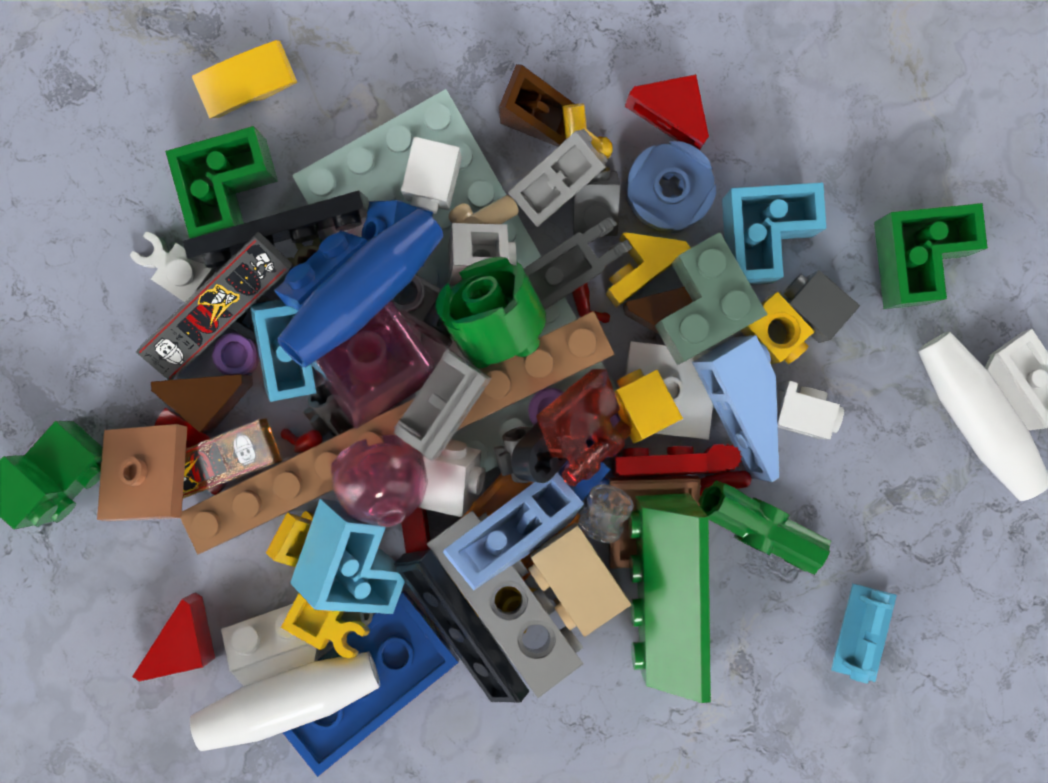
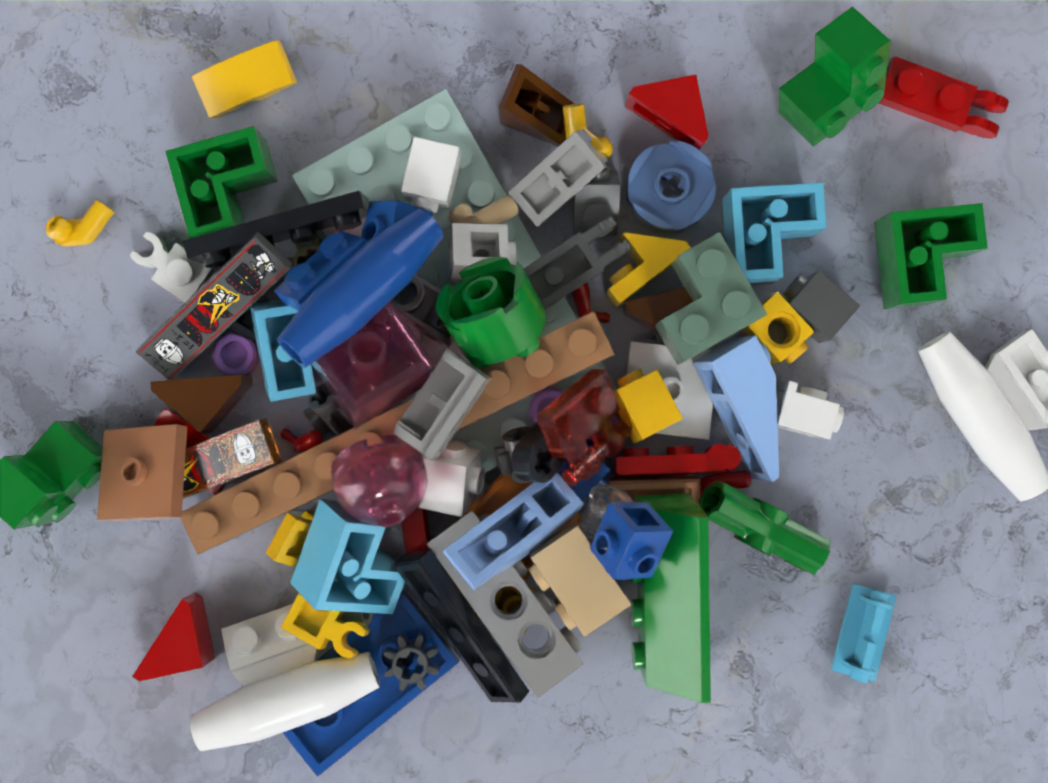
none -> yellow arm [45,199,115,247]
none -> dark grey gear [383,631,440,691]
none -> blue brick [590,502,673,580]
none -> green brick [778,6,891,147]
none -> red hinge [879,56,1009,139]

